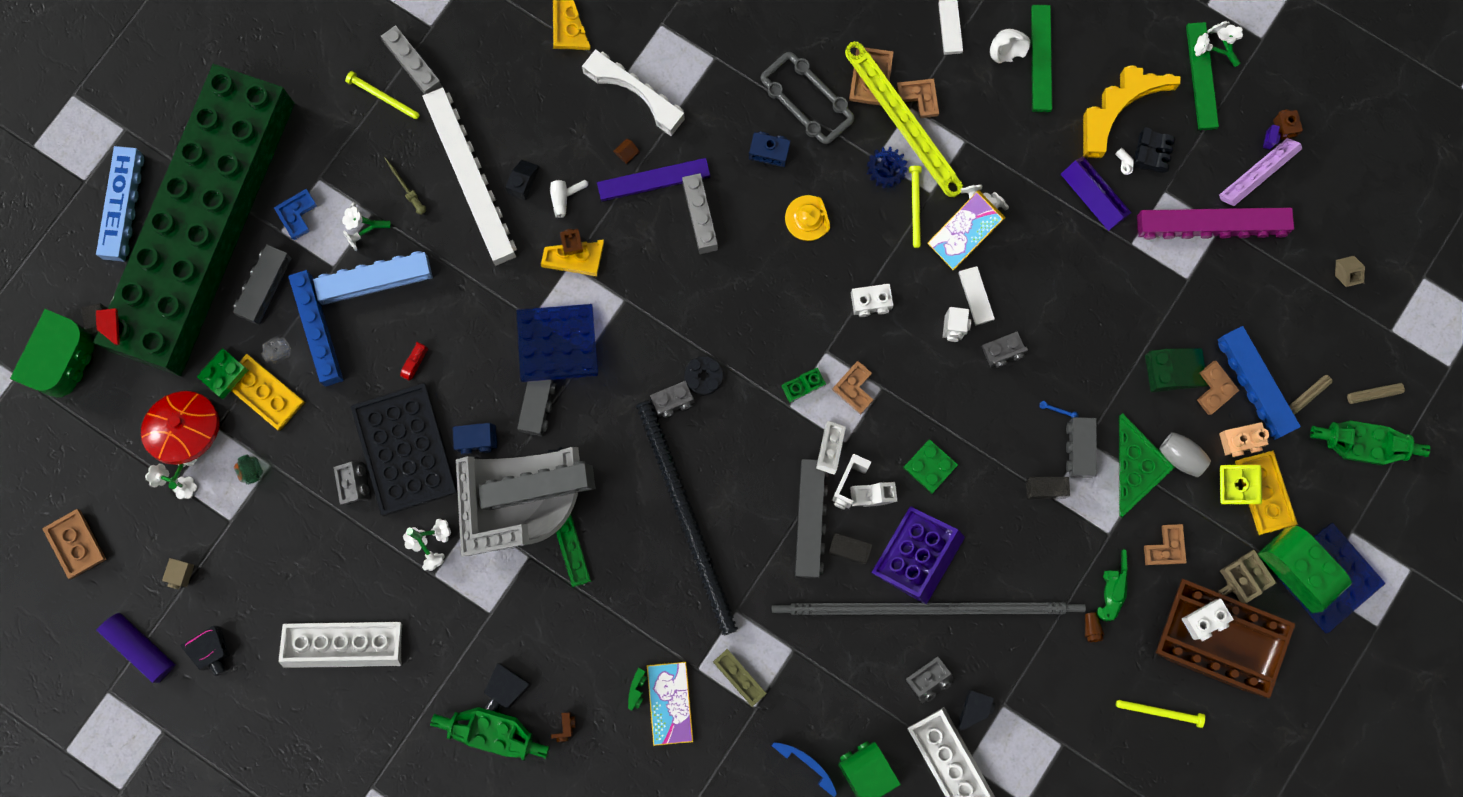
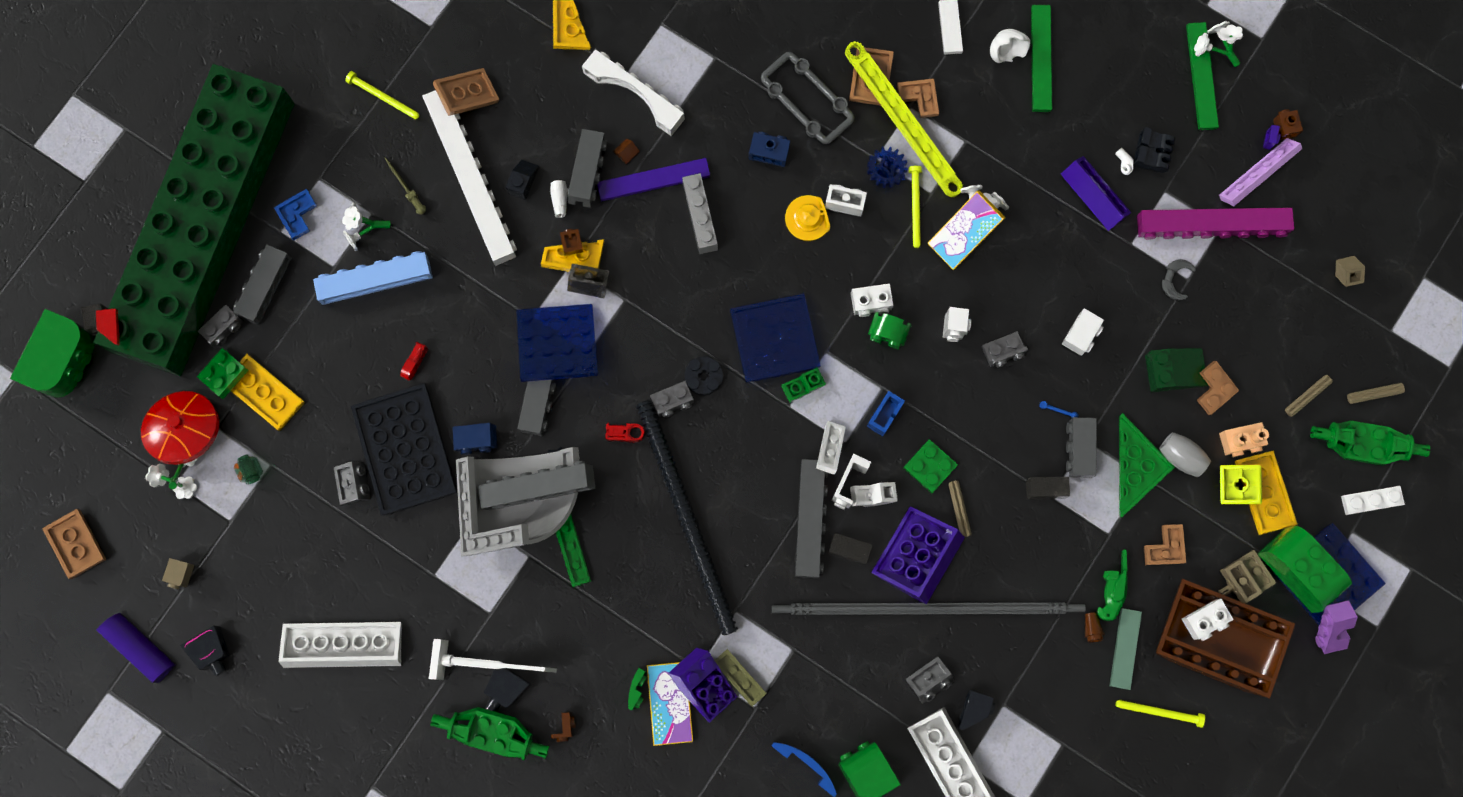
light blue brick [96,146,144,262] -> none
clear head [261,336,291,365] -> none
blue brick [288,270,344,387] -> none
light grey brick [381,25,442,95] -> none
white plant [403,519,451,571] -> none
medium nougat plate [832,361,873,415] -> none
white tile [959,266,994,326] -> none
yellow arch [1083,66,1180,158] -> none
blue brick [1218,326,1301,440] -> none
none -> flat silver bracket [198,305,243,348]
none -> white piece [429,639,557,680]
none -> medium nougat plate [433,68,499,116]
none -> dark grey brick [567,129,607,208]
none -> clear smoke brick [567,263,609,298]
none -> red piece [605,423,645,442]
none -> dark purple slope [668,648,738,723]
none -> clear blue plate [730,294,821,383]
none -> white brick [825,184,867,217]
none -> blue piece [867,391,905,437]
none -> green brick [868,312,911,350]
none -> dark tan axle [948,481,971,537]
none -> white brick [1062,309,1104,356]
none -> sand green tile [1109,608,1142,690]
none -> dark grey piece [1162,259,1196,300]
none -> medium lavender arch [1315,601,1358,654]
none -> white plate [1341,486,1405,515]

